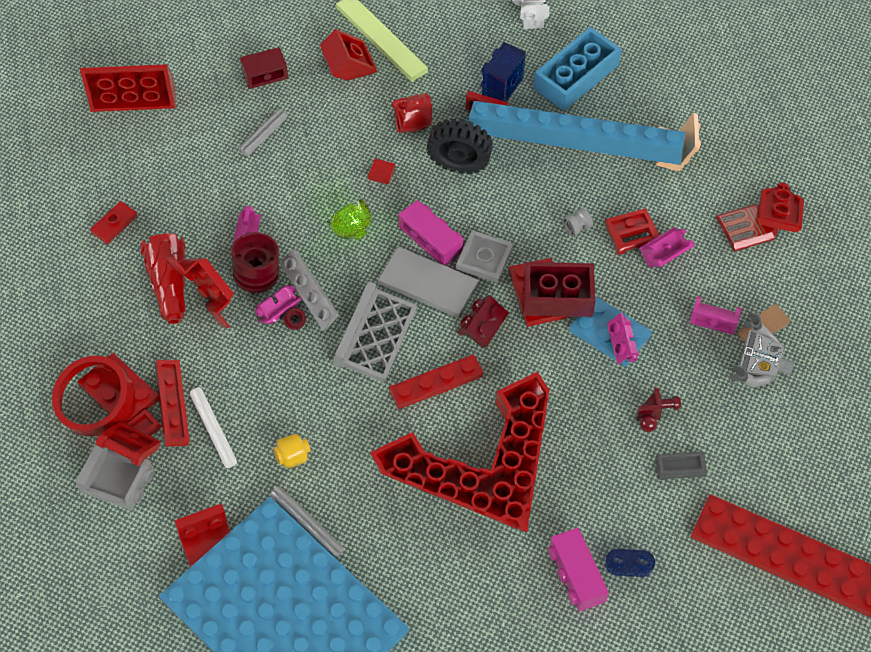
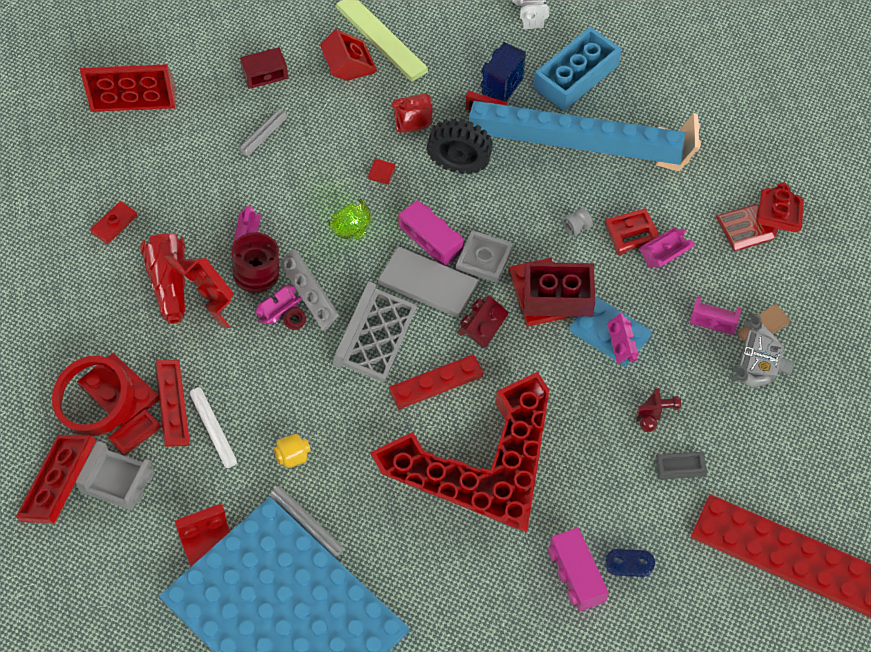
red plate [96,422,161,466] -> none
none -> red tile [15,435,96,524]

